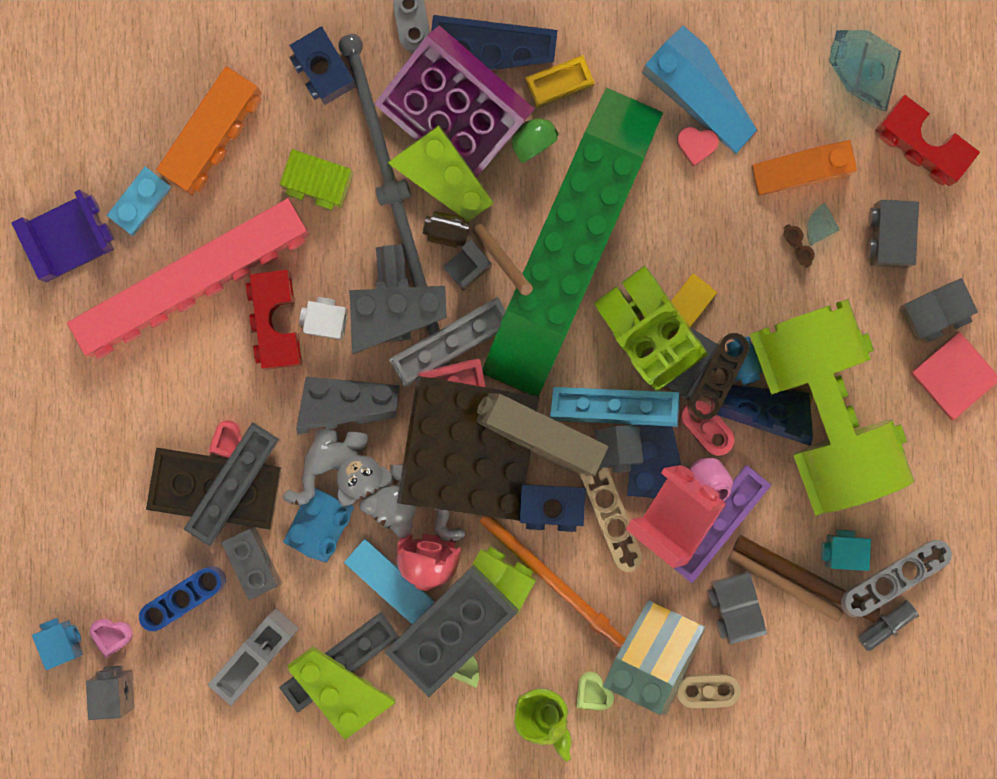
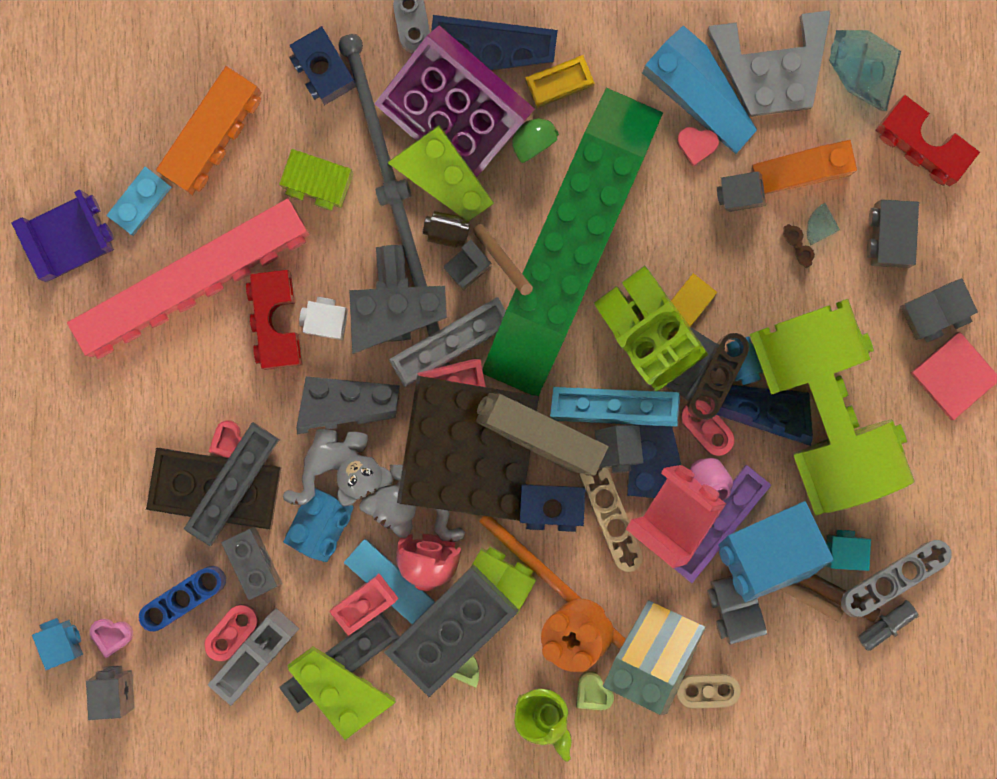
none -> coral plate [204,604,259,661]
none -> coral plate [329,574,399,636]
none -> orange brick [541,599,614,672]
none -> light grey wing [707,10,830,117]
none -> dark grey brick [717,171,766,212]
none -> dark azure slope [718,501,834,603]

